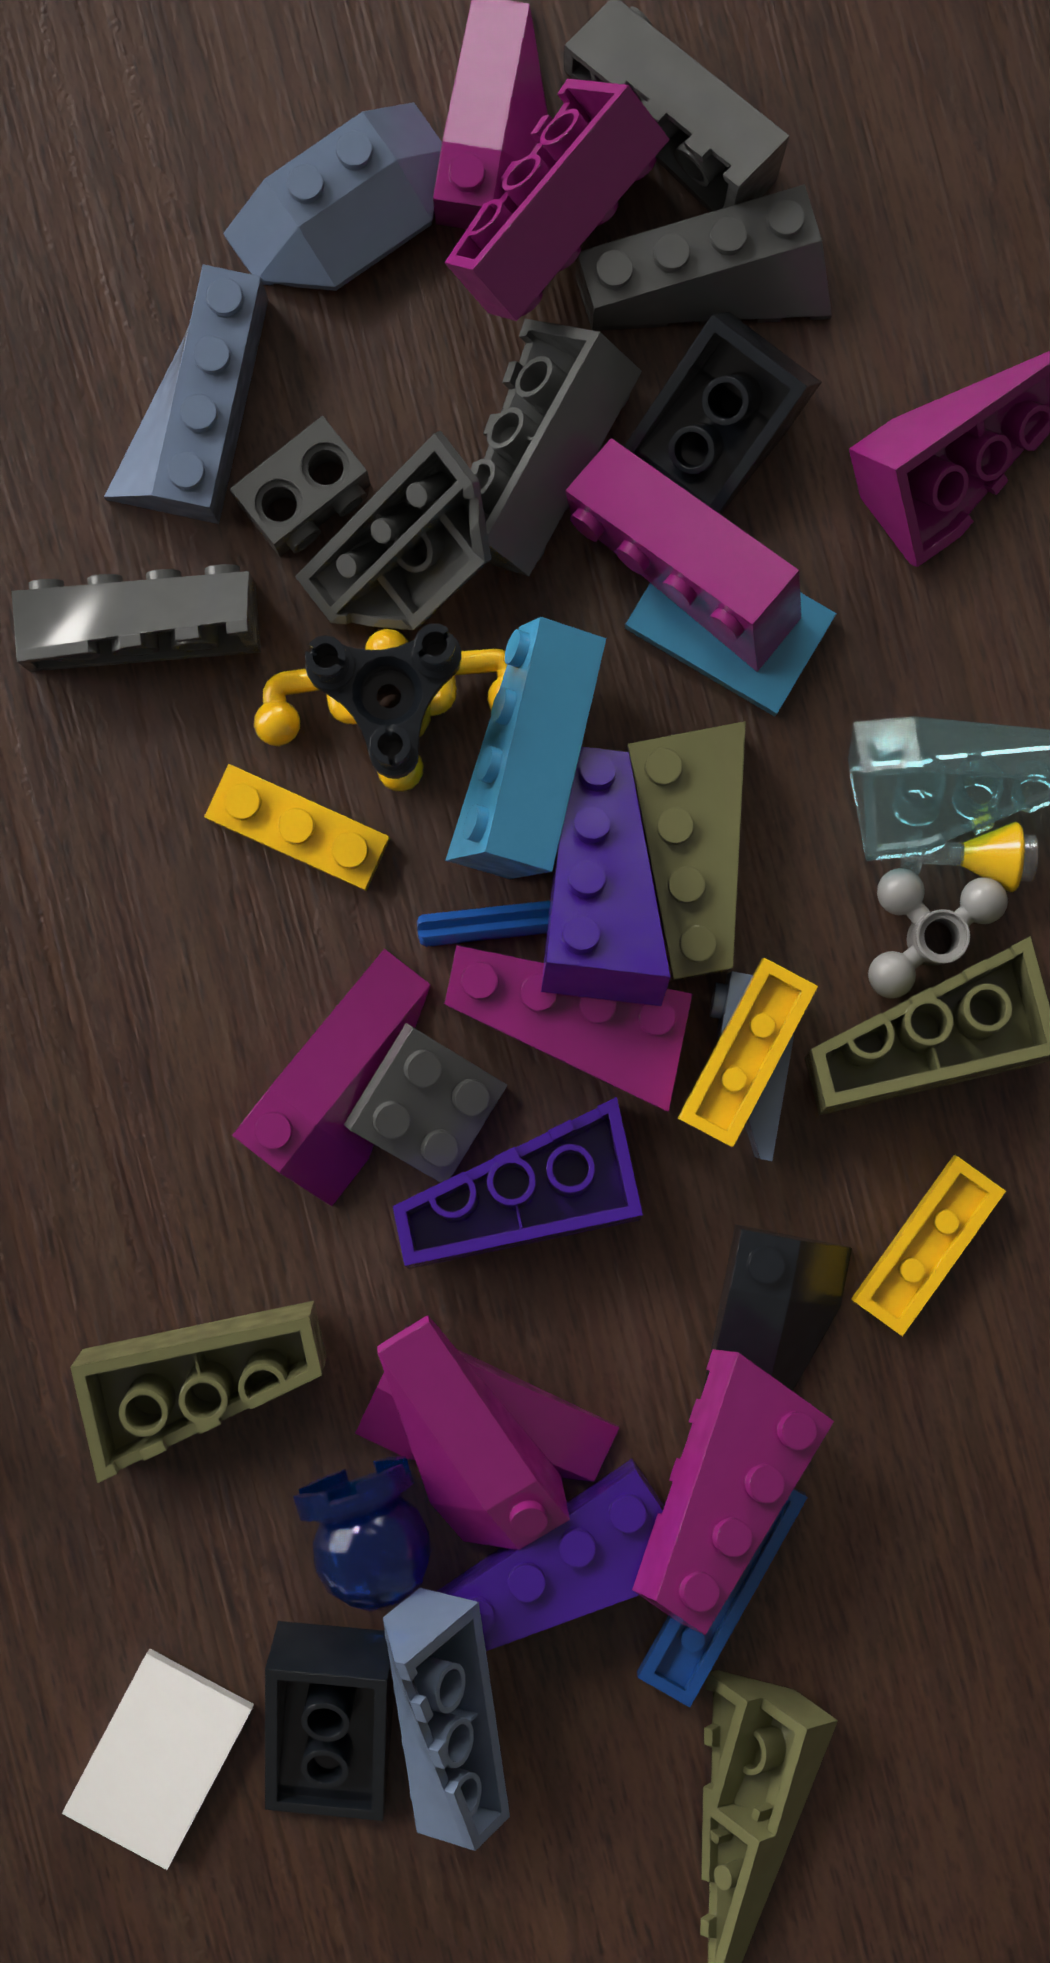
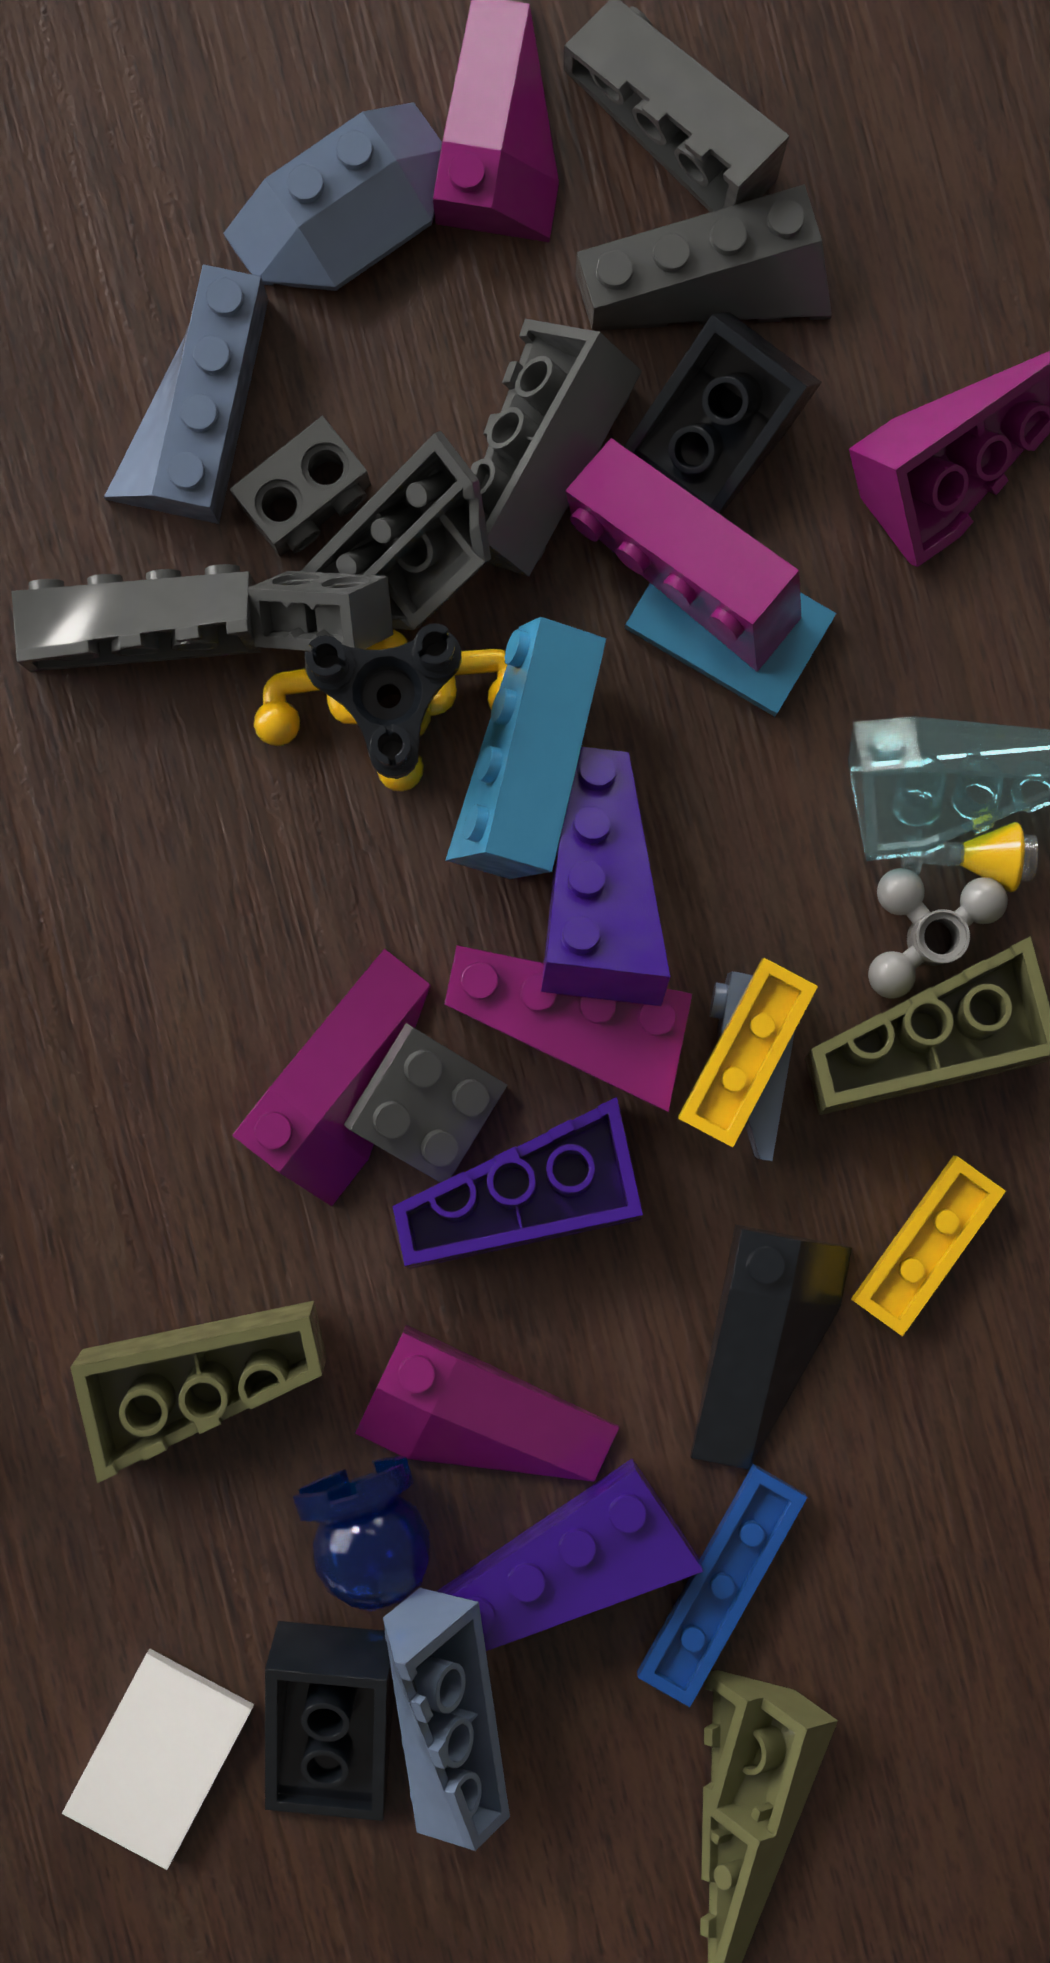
yellow plate [204,764,391,891] -> none
magenta wedge [377,1315,570,1550] -> none
blue axle [417,900,551,947] -> none
magenta wedge [445,78,670,321] -> none
olive wedge [625,721,746,982] -> none
magenta wedge [632,1349,834,1635] -> none
none -> dark grey brick [247,571,393,651]

